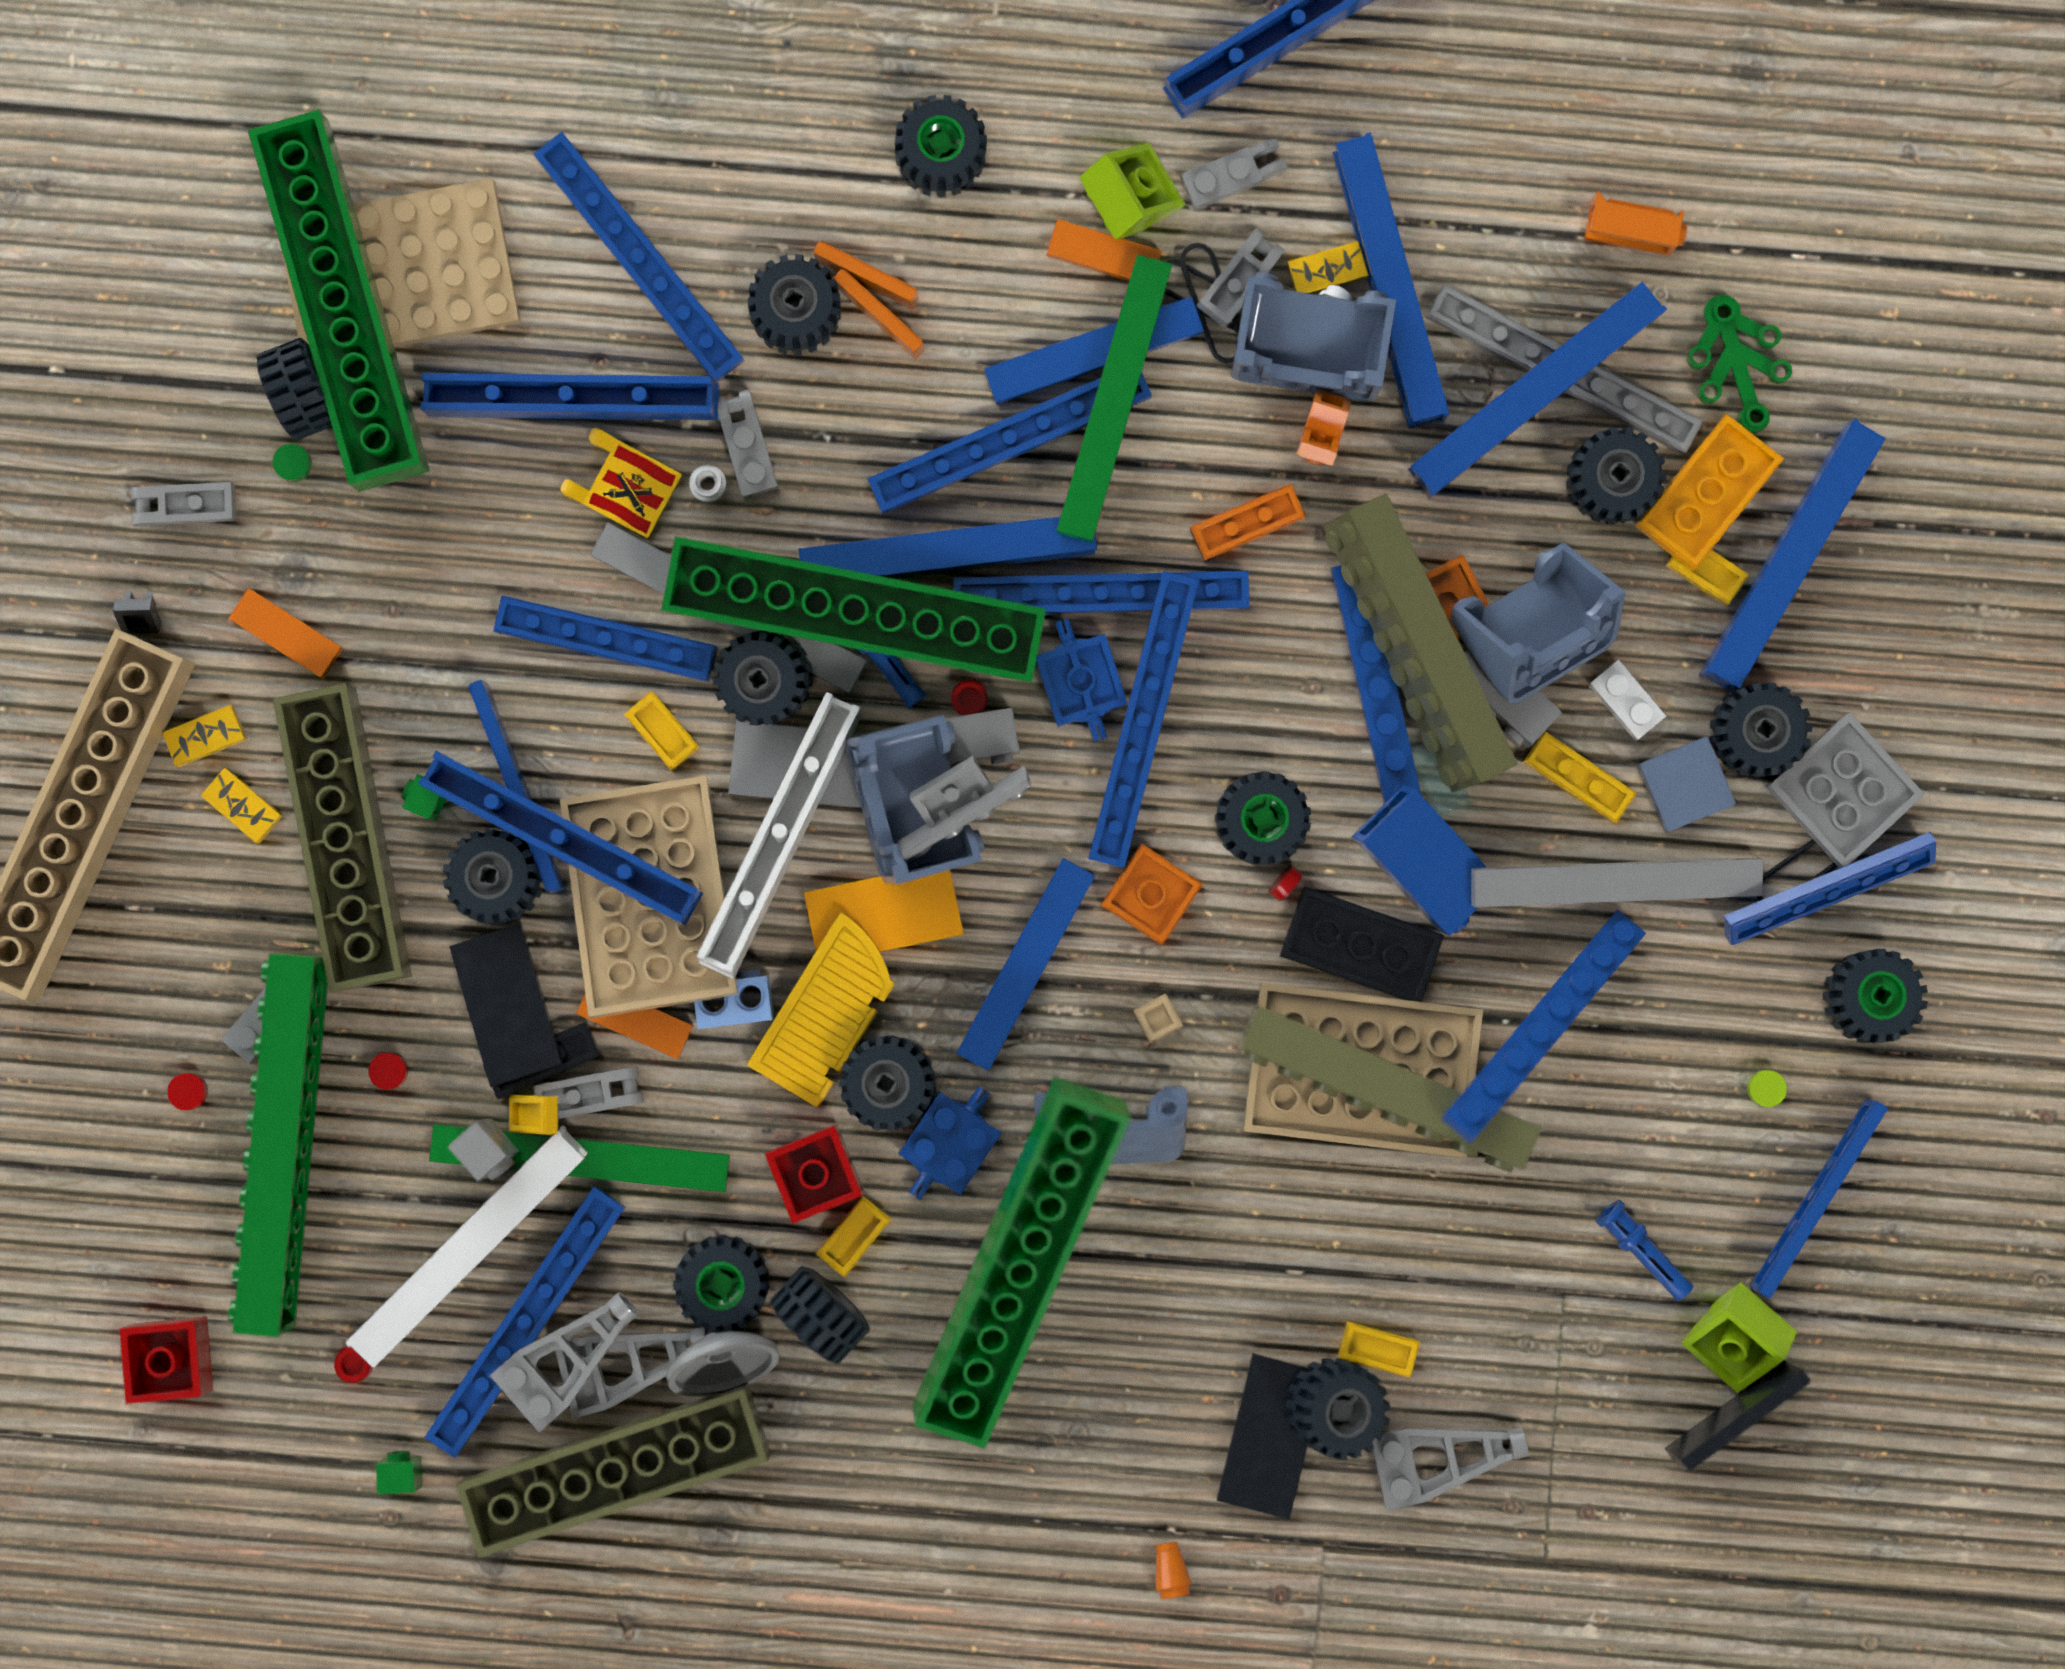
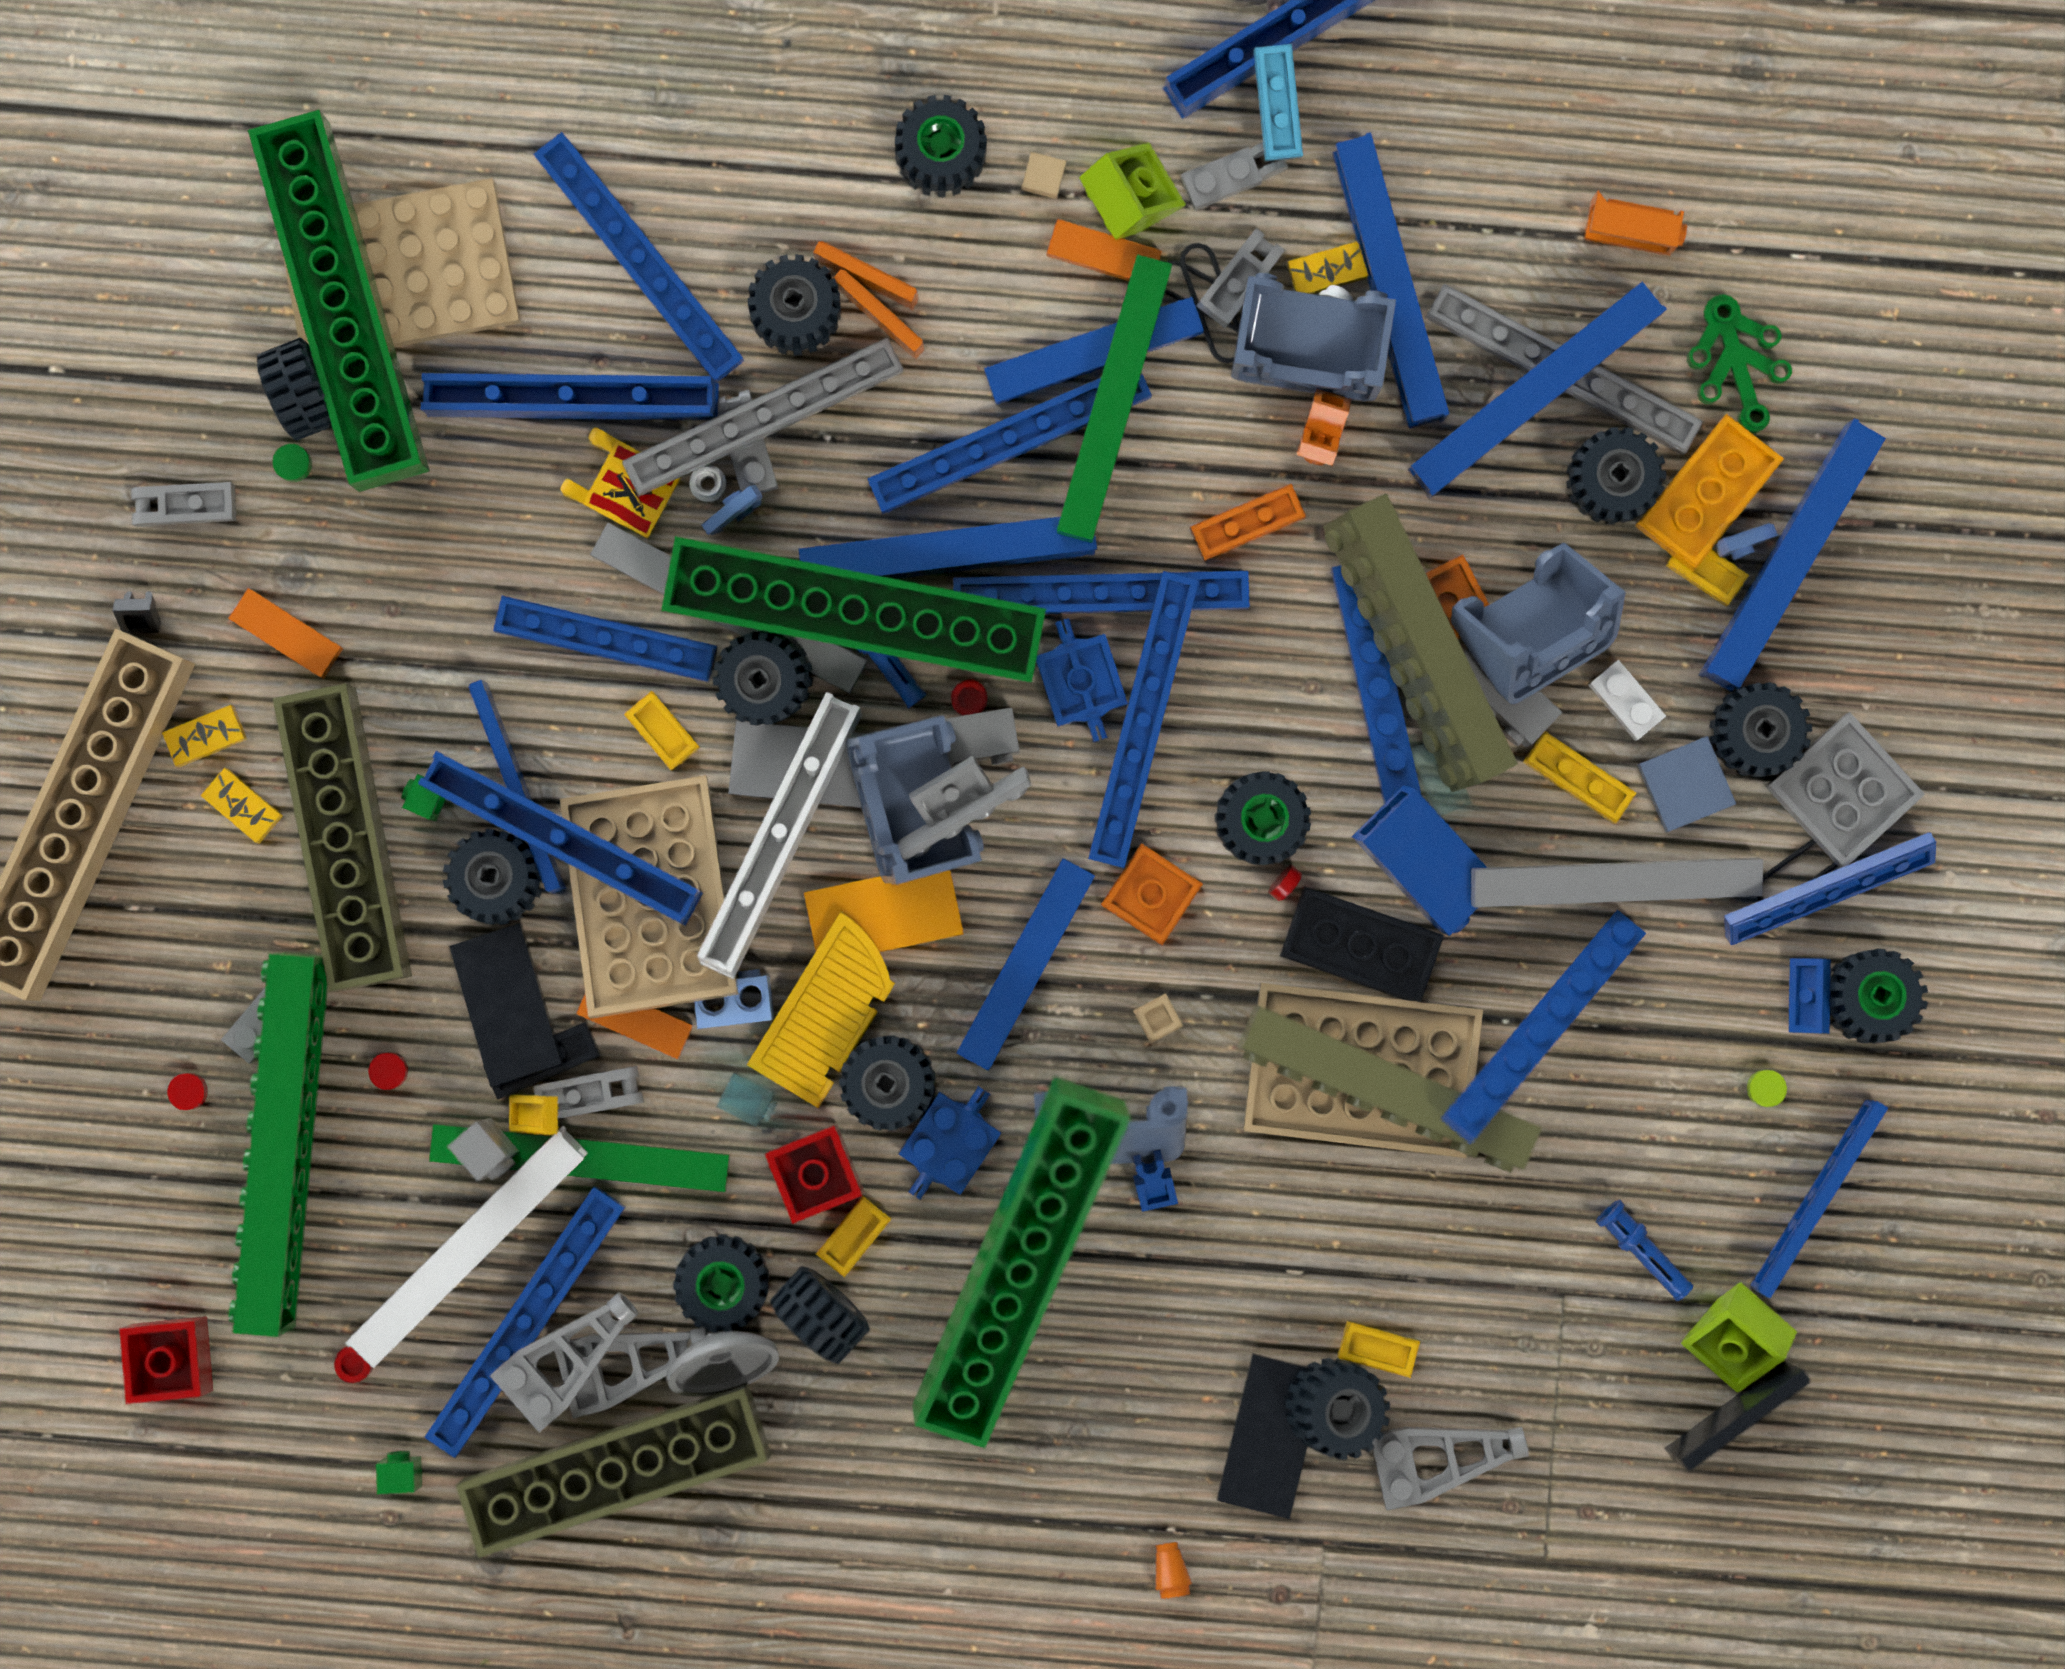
none -> light grey tile [622,337,904,496]
none -> medium blue plate [701,485,763,536]
none -> clear light blue brick [716,1072,778,1127]
none -> tan tile [1022,152,1066,199]
none -> blue plate [1133,1150,1178,1212]
none -> medium azure tile [1254,44,1303,161]
none -> medium blue plate [1716,523,1778,560]
none -> blue plate [1789,958,1831,1034]

